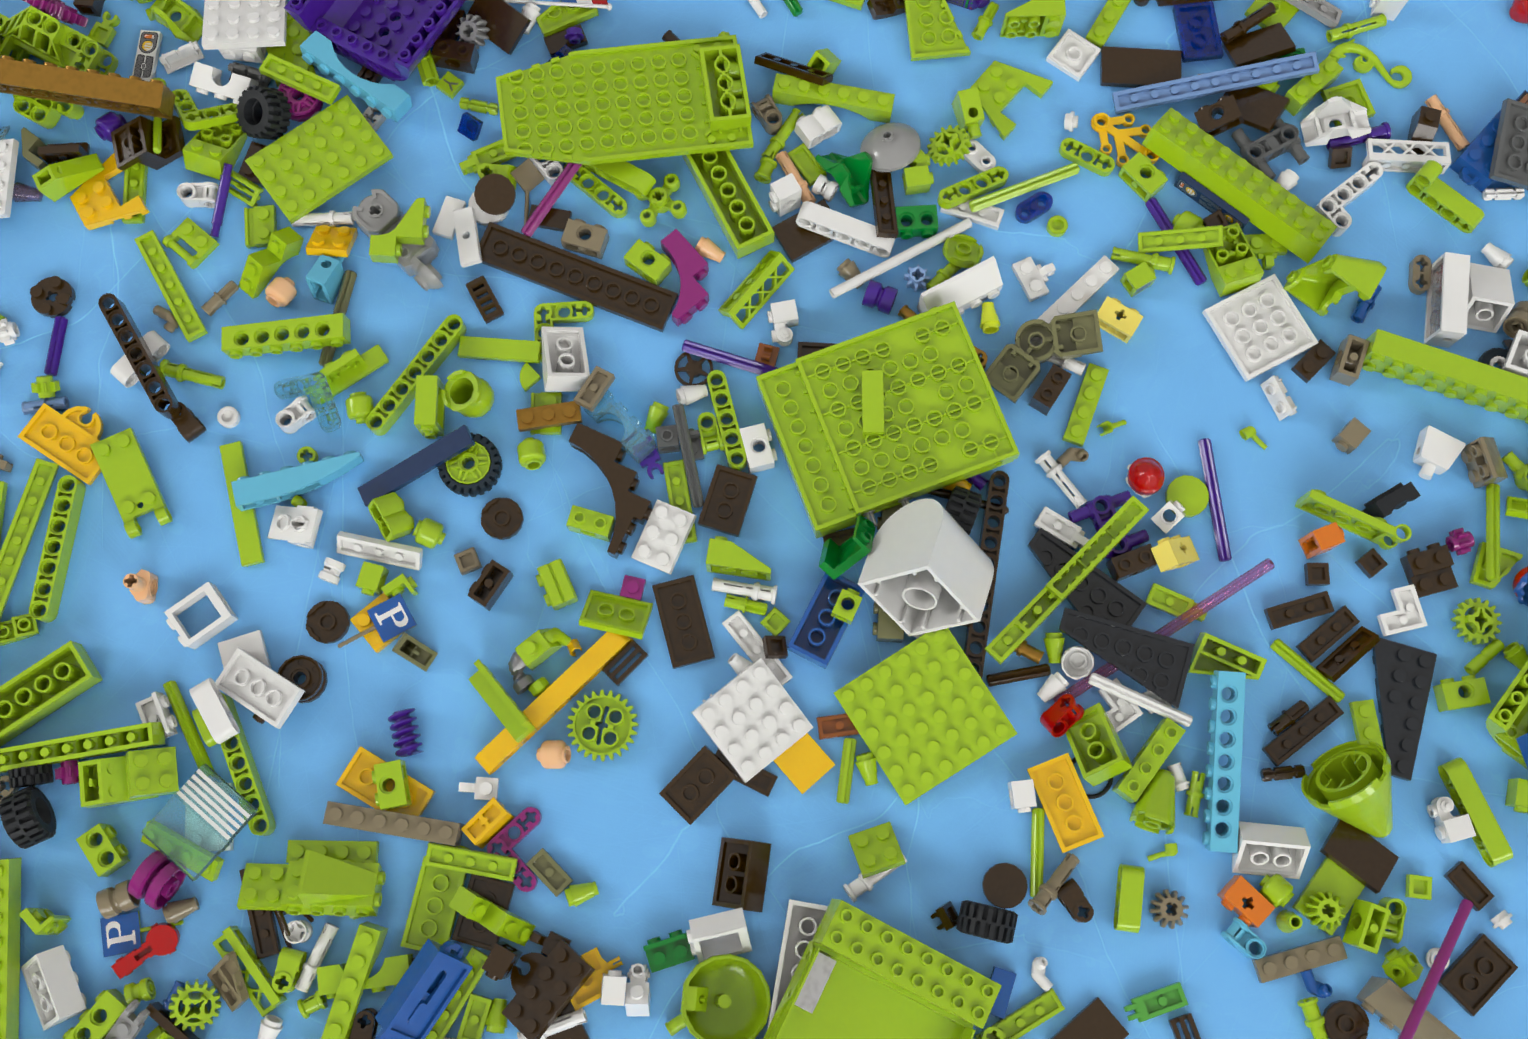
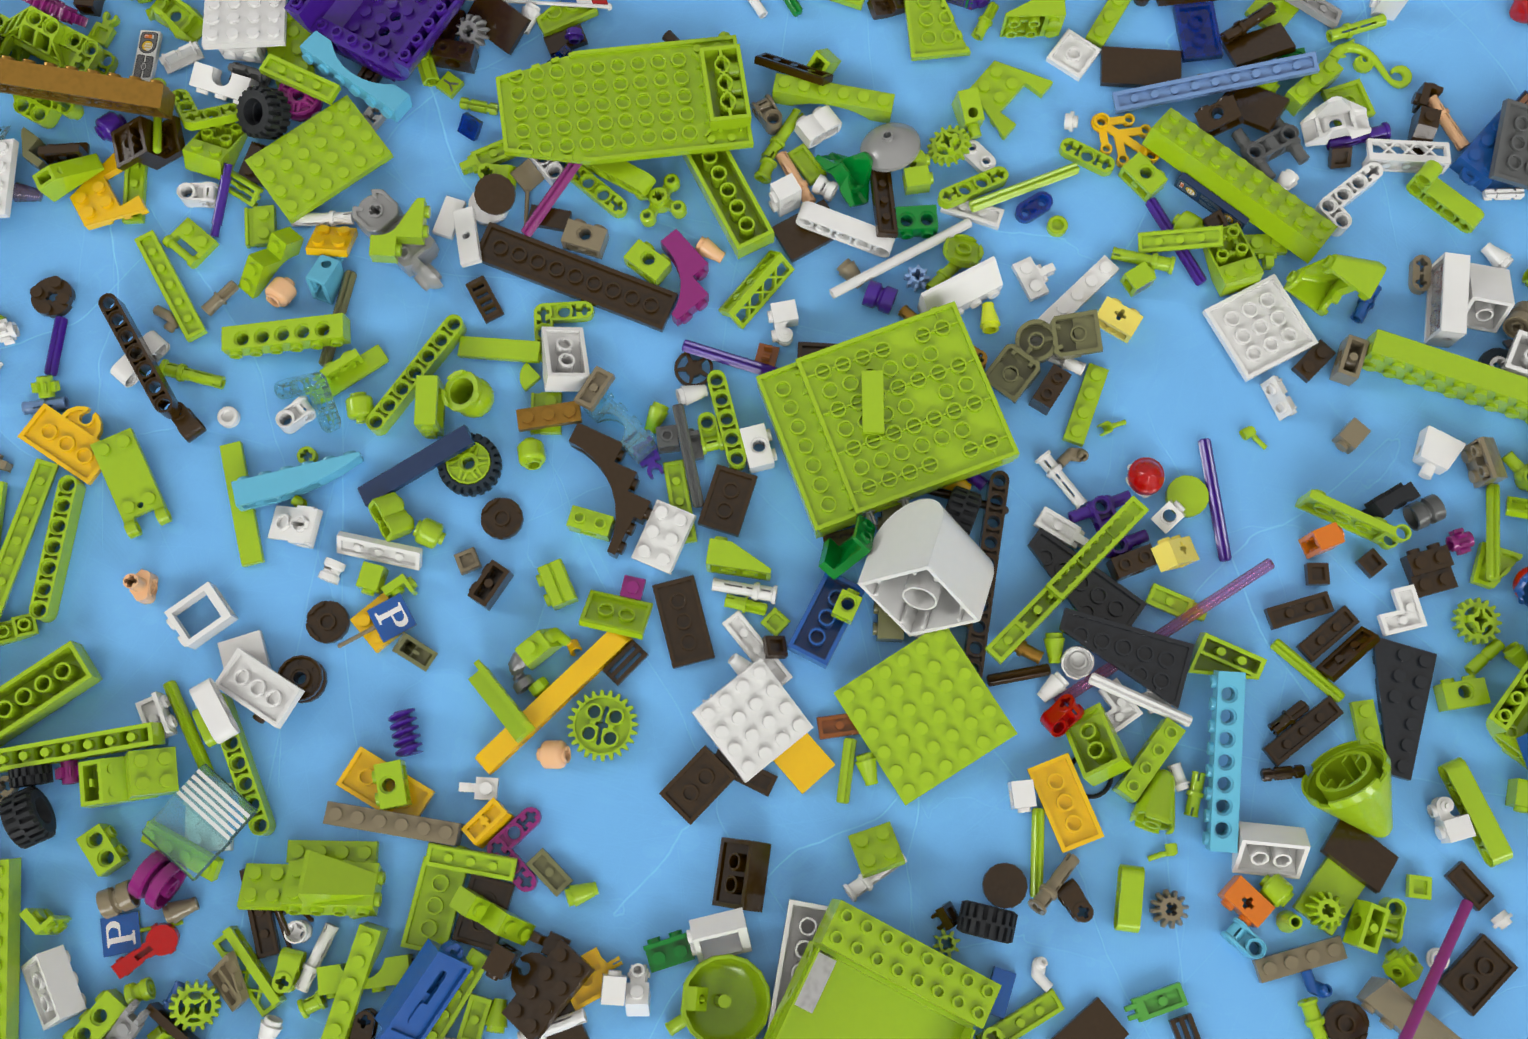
none -> lime gear [932,929,960,958]
none -> dark grey wheel [1403,494,1446,531]
none -> dark brown bracket [1411,82,1444,113]

